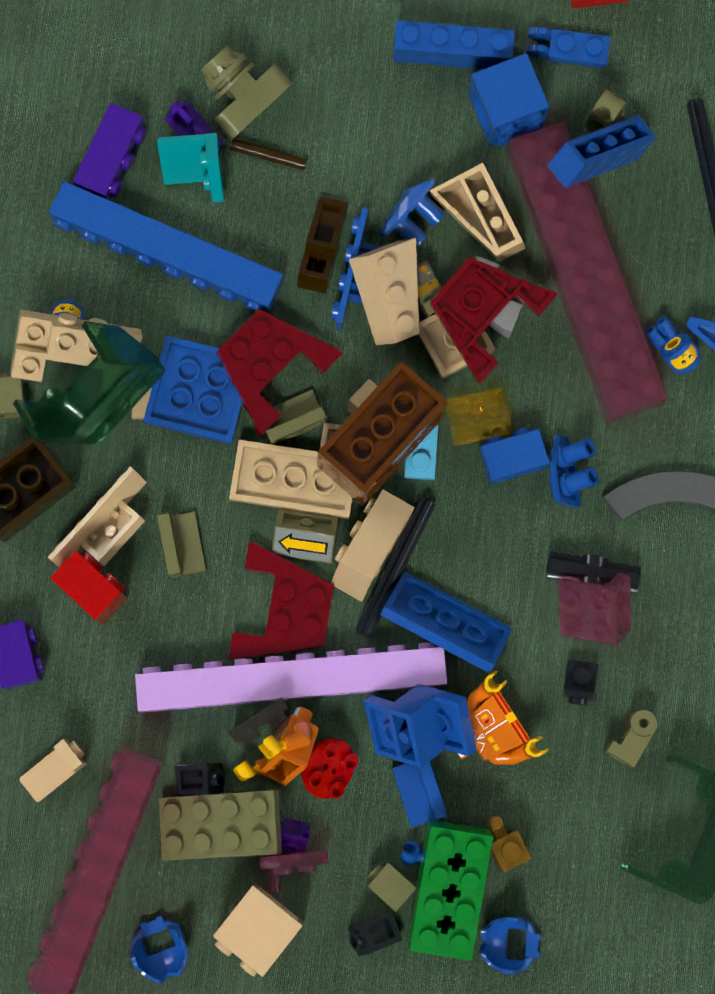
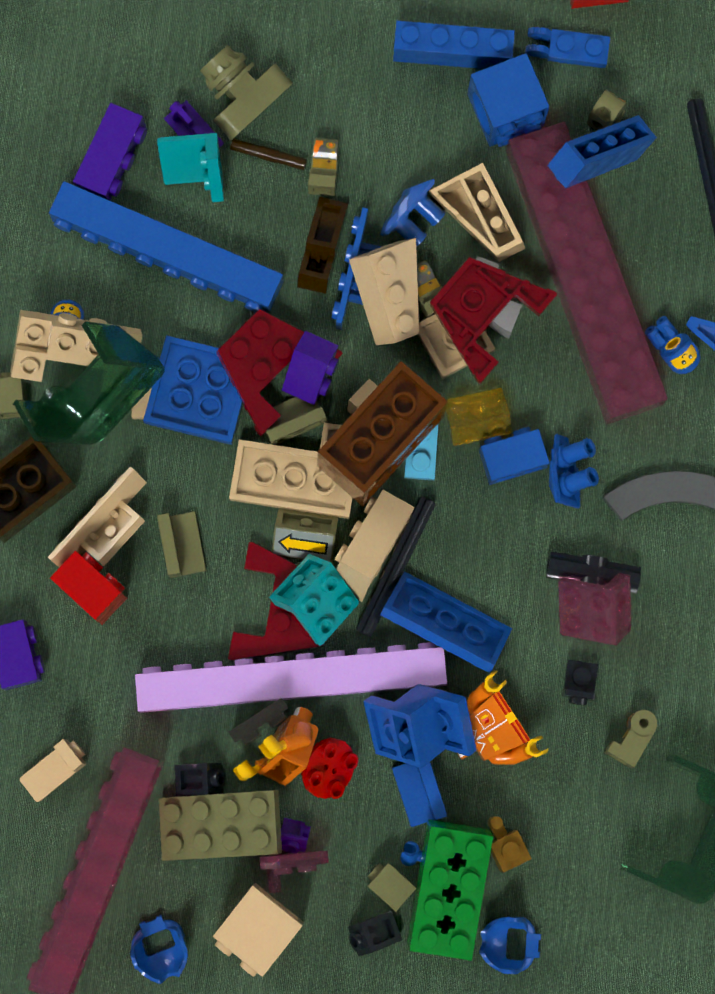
none -> teal bracket [269,554,359,646]
none -> dark purple brick [282,331,339,405]
none -> olive leg [308,138,339,197]

